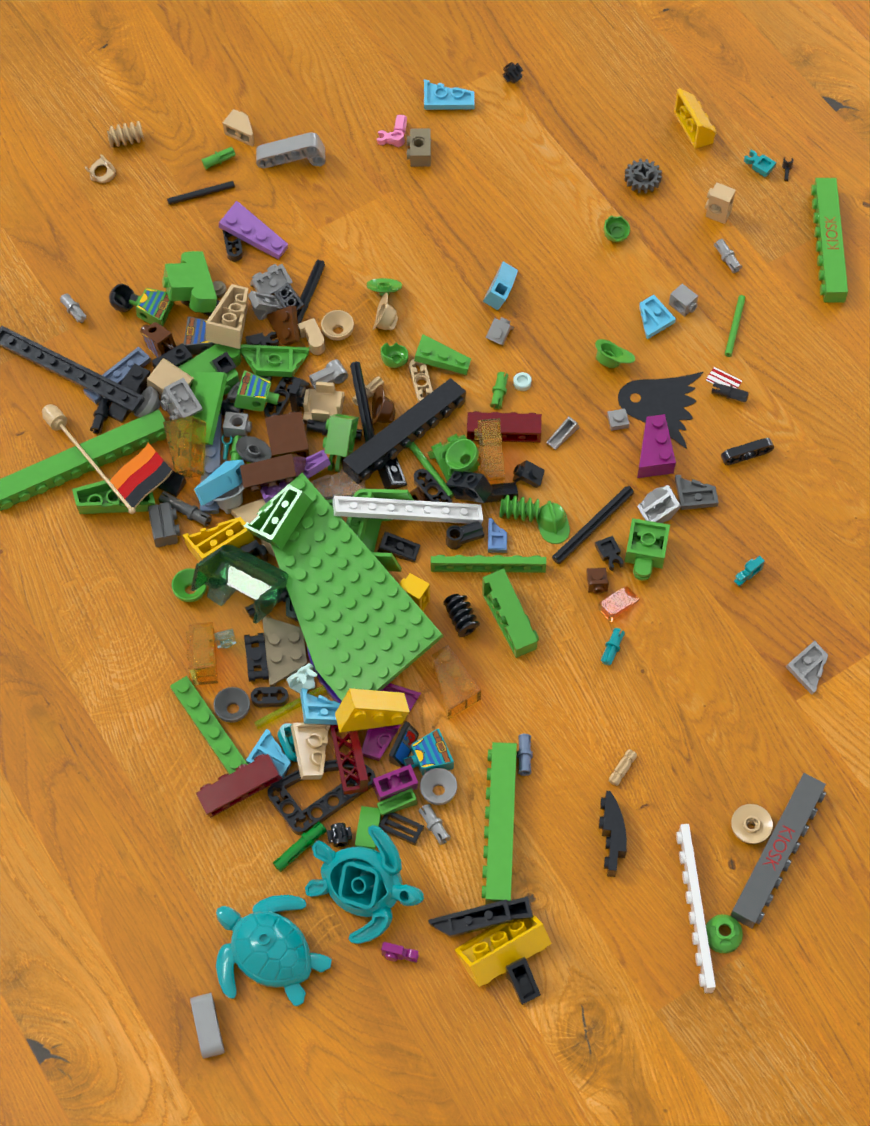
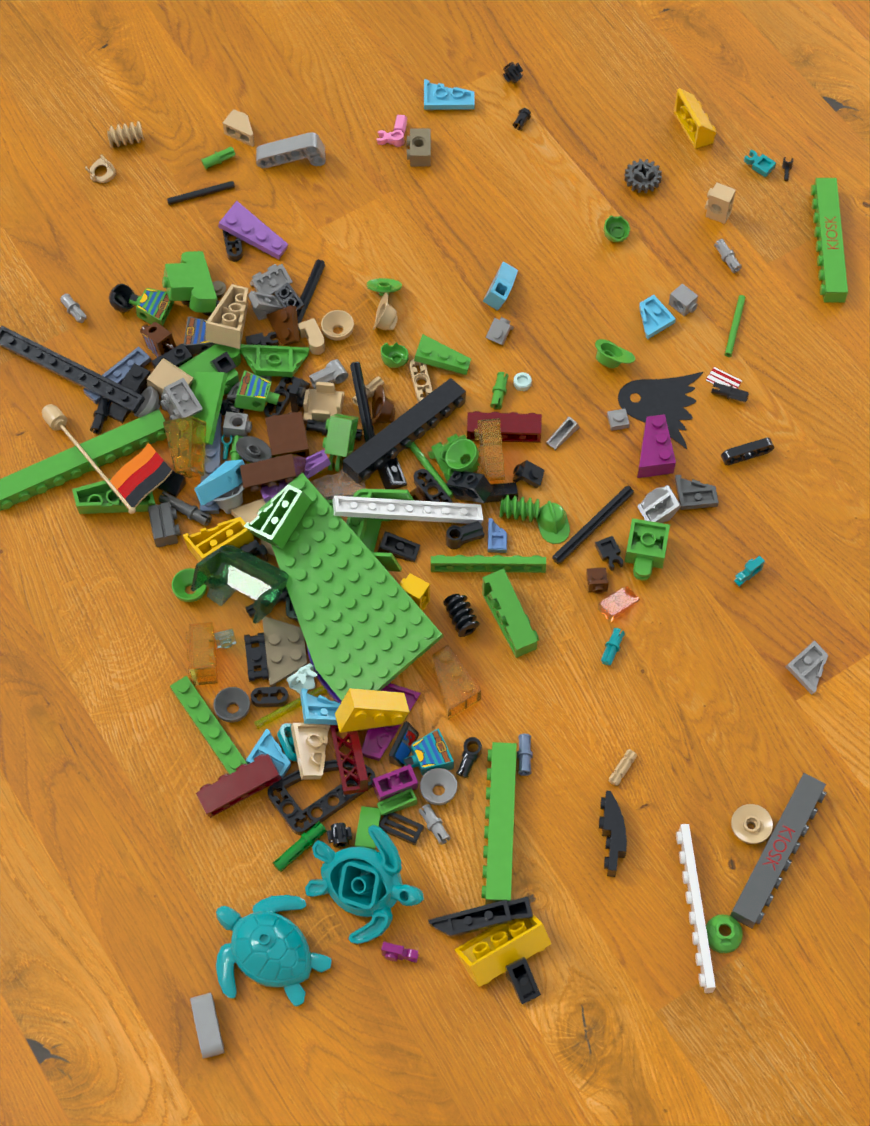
none -> black pin [456,737,483,778]
none -> black pin [513,108,531,130]

